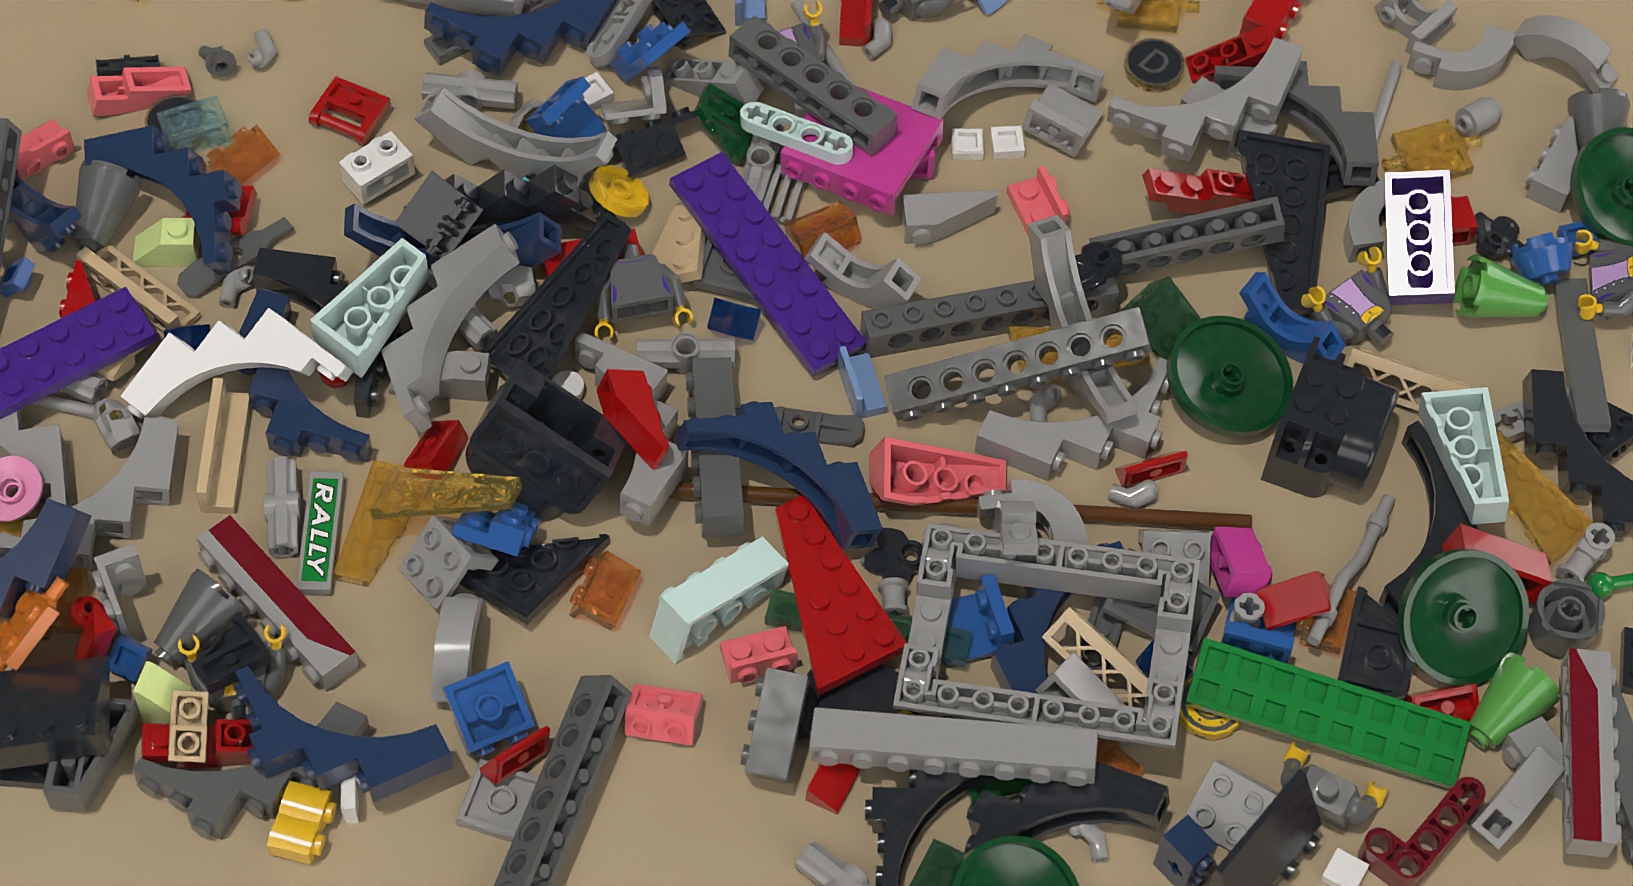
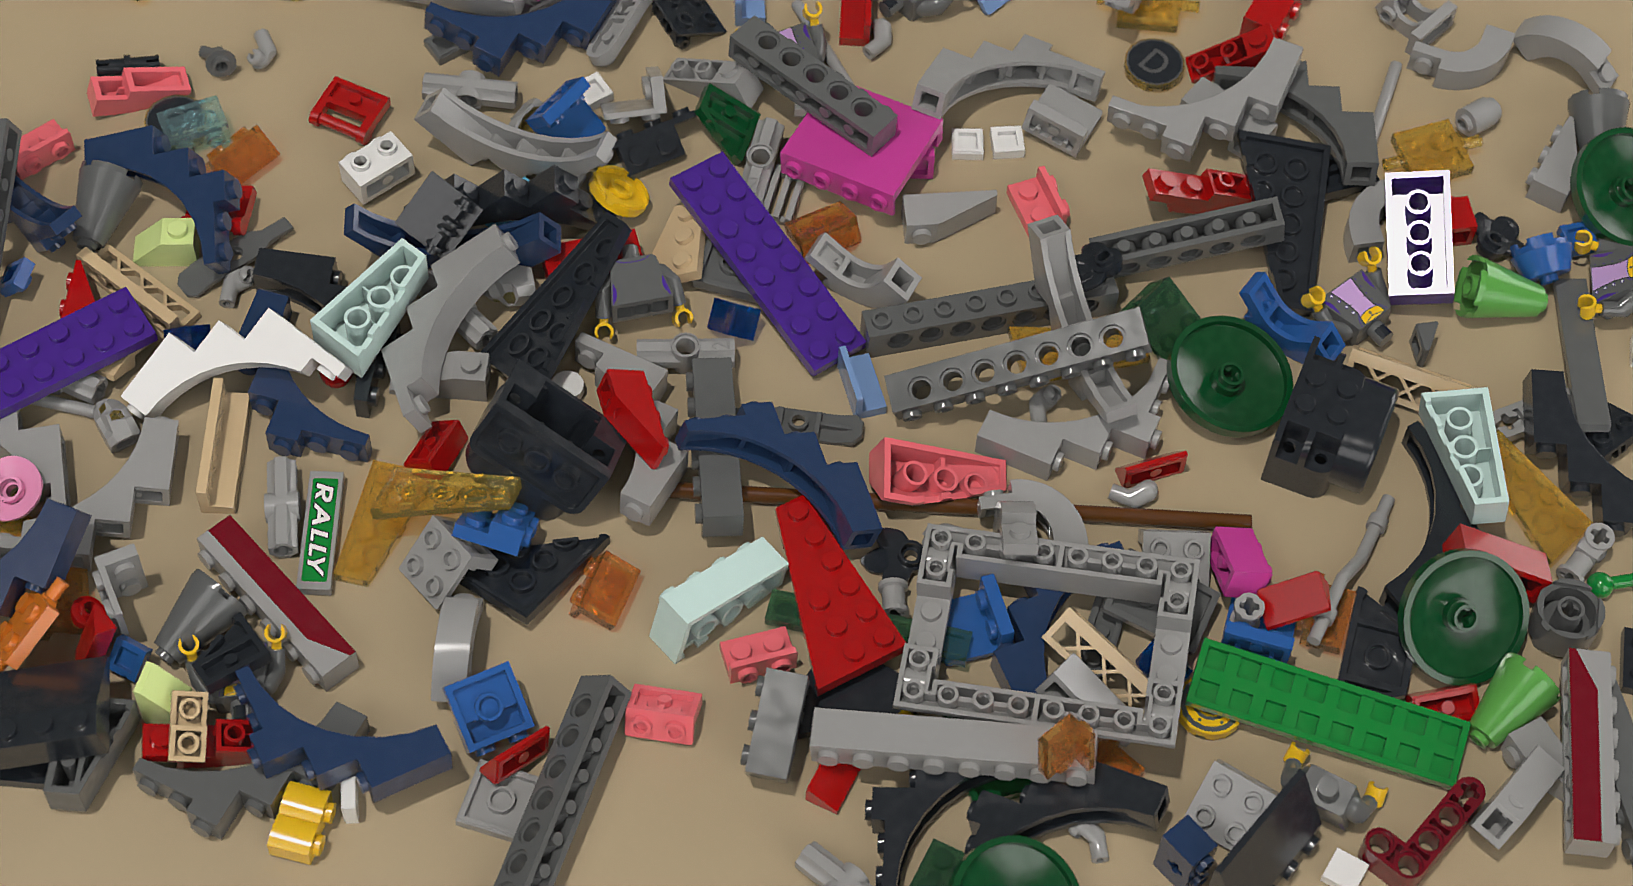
blue plate [610,22,691,83] -> none
light aqua beam [740,102,853,165] -> none
none -> clear orange bracket [1038,713,1095,780]
none -> dark grey slope [1409,321,1439,367]

